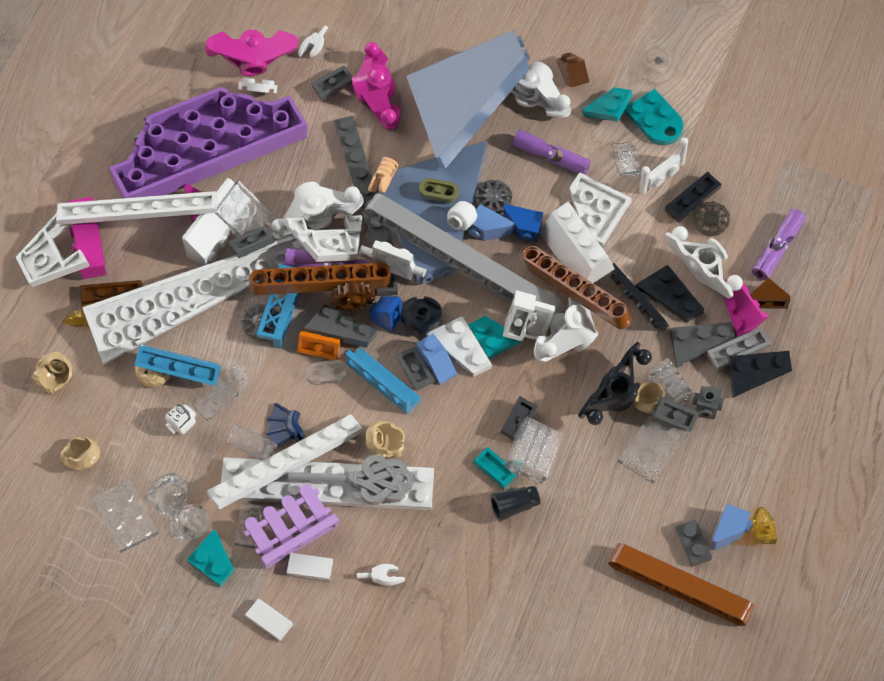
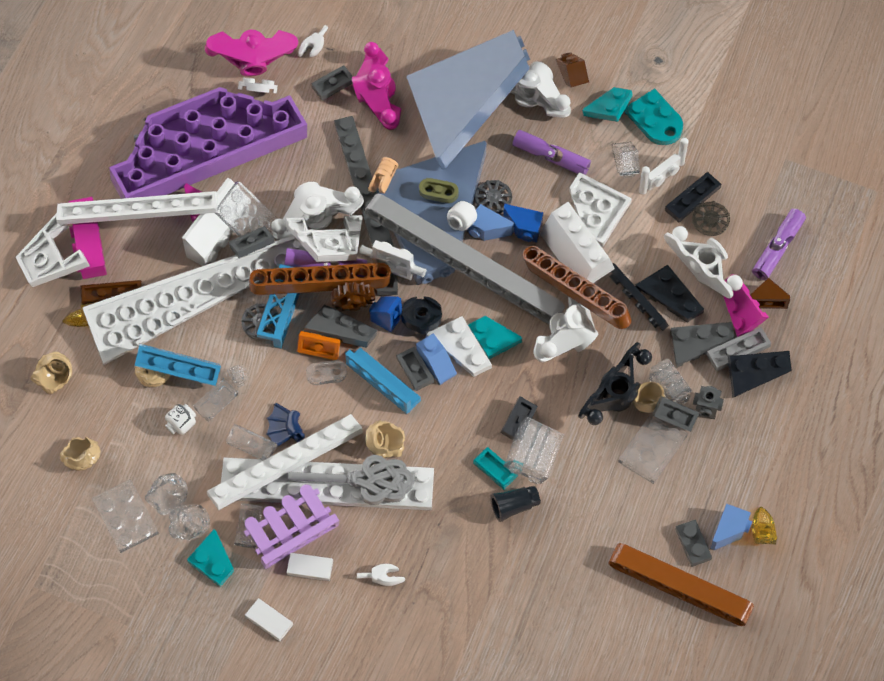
white brick [503,290,555,341] -> none

